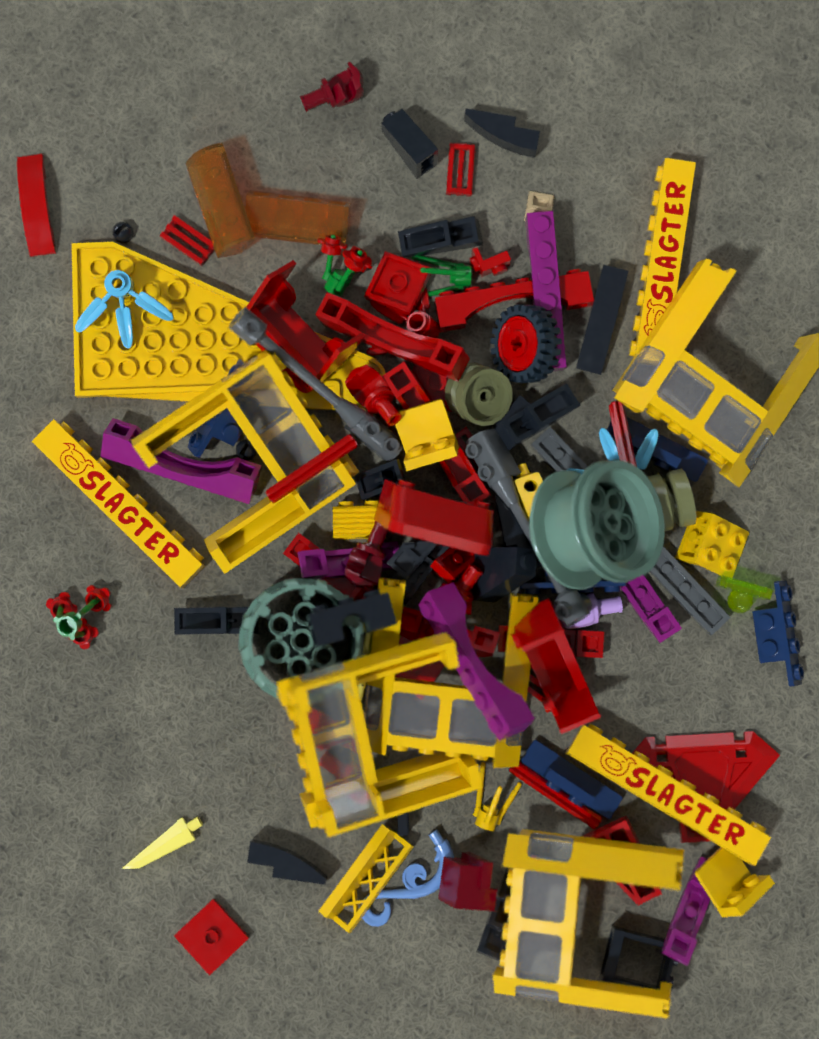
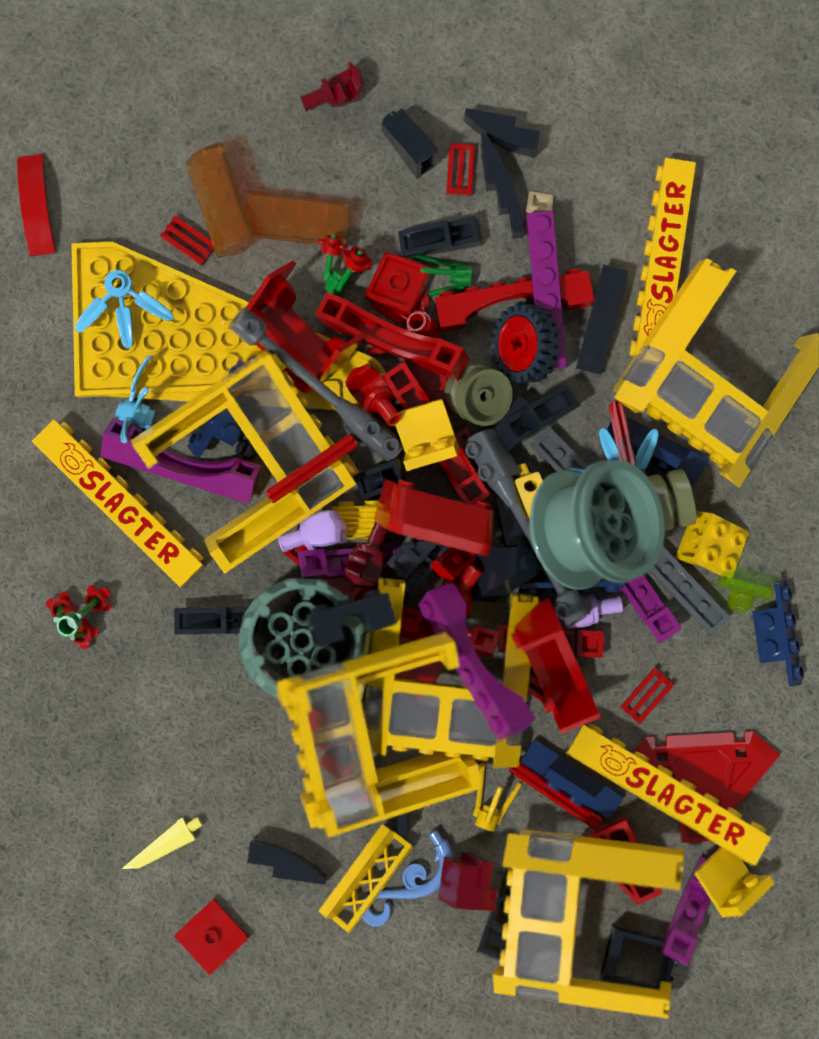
black hinge [112,222,134,243] -> none
red bracket [469,247,511,277] -> none
none -> medium azure plant [115,355,156,443]
none -> lavender piece [278,510,348,552]
none -> black slope [480,134,524,239]
none -> red tile [619,667,674,724]

